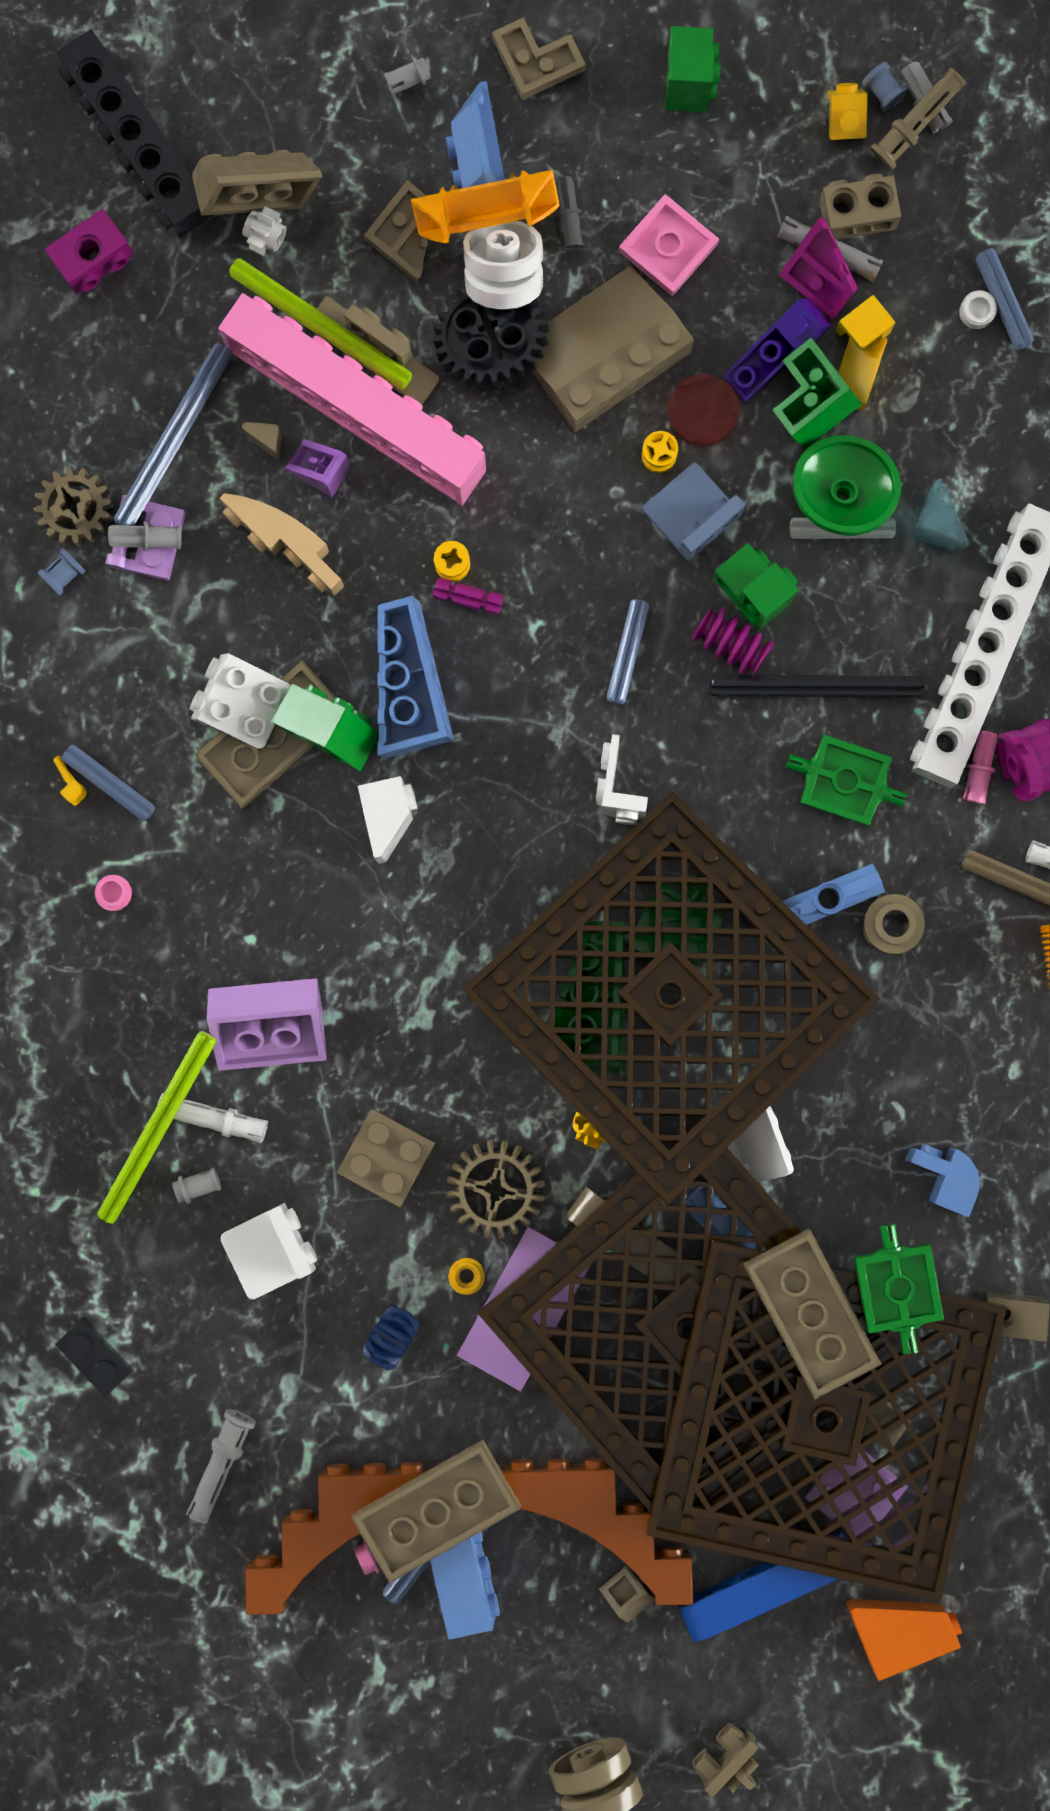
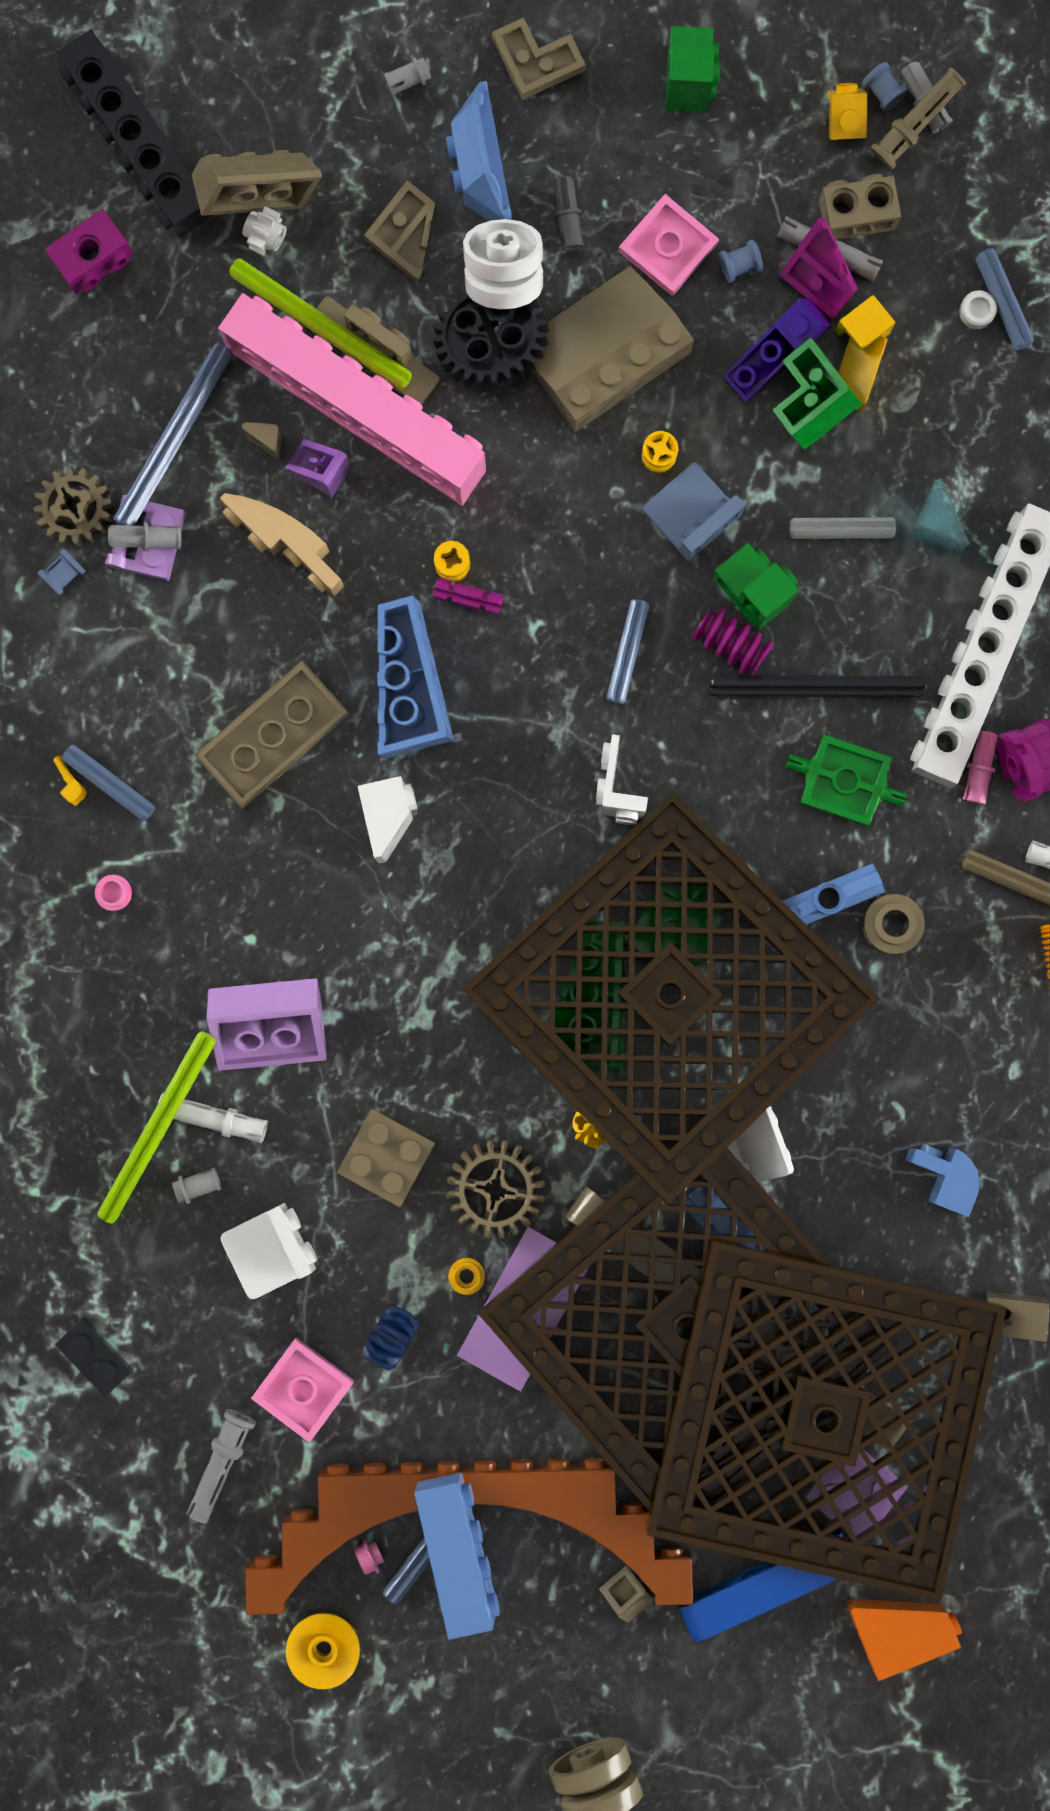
white bracket [190,653,290,748] -> none
brick [271,684,379,772] -> none
dark tan tile [351,1440,521,1583] -> none
light orange hose [411,170,560,243] -> none
clear red tile [668,374,739,447] -> none
dark tan hips [692,1722,759,1798] -> none
dark tan tile [743,1229,881,1399] -> none
green dish [793,435,901,536] -> none
green plate [854,1223,944,1354] -> none
none -> bright pink plate [251,1337,355,1443]
none -> yellow dish [286,1613,360,1689]
none -> sand blue bush [718,240,763,283]

